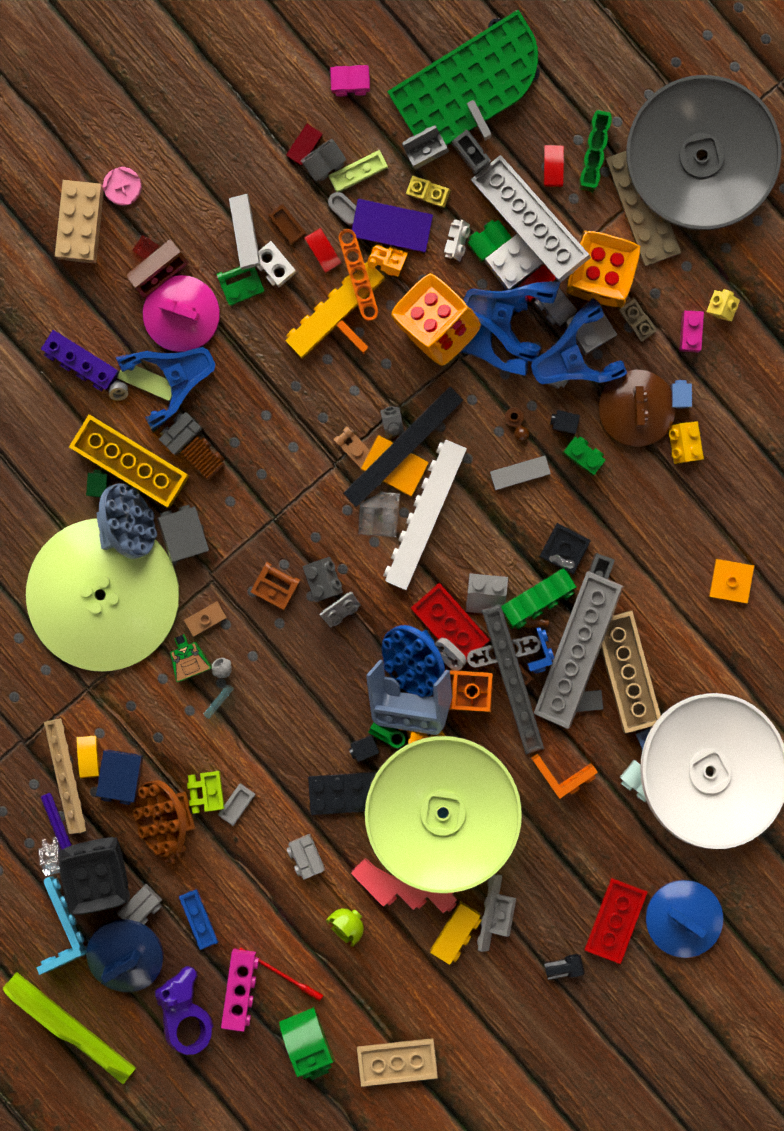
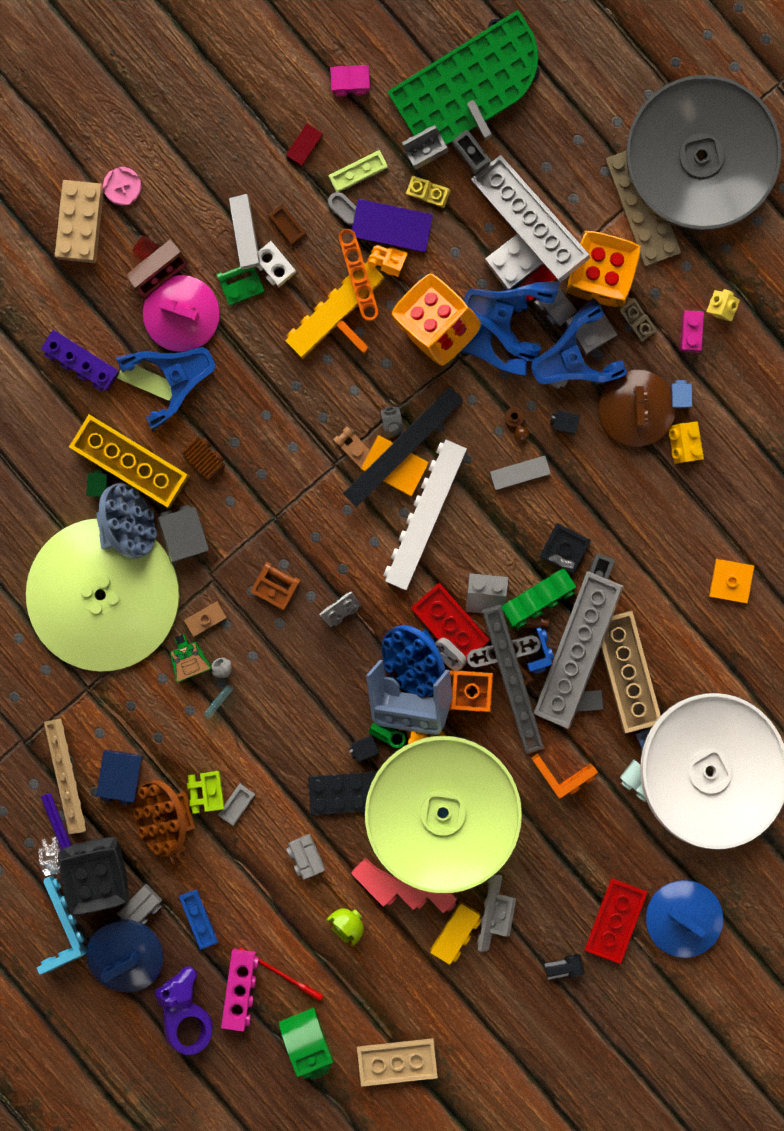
lime piece [3,972,136,1084] -> none
yellow slope [77,736,99,779] -> none
light grey tile [109,380,128,401] -> none
dark grey brick [159,412,203,456] -> none
dark grey brick [301,139,346,182] -> none
dark grey bracket [302,557,343,602] -> none
red slope [304,228,341,273] -> none
clear slope [358,492,400,537] -> none
white hinge [444,220,470,261] -> none
green brick [467,220,512,263] -> none
red slope [544,145,564,187] -> none
green brick [562,437,606,476] -> none
green brick [579,110,612,192] -> none

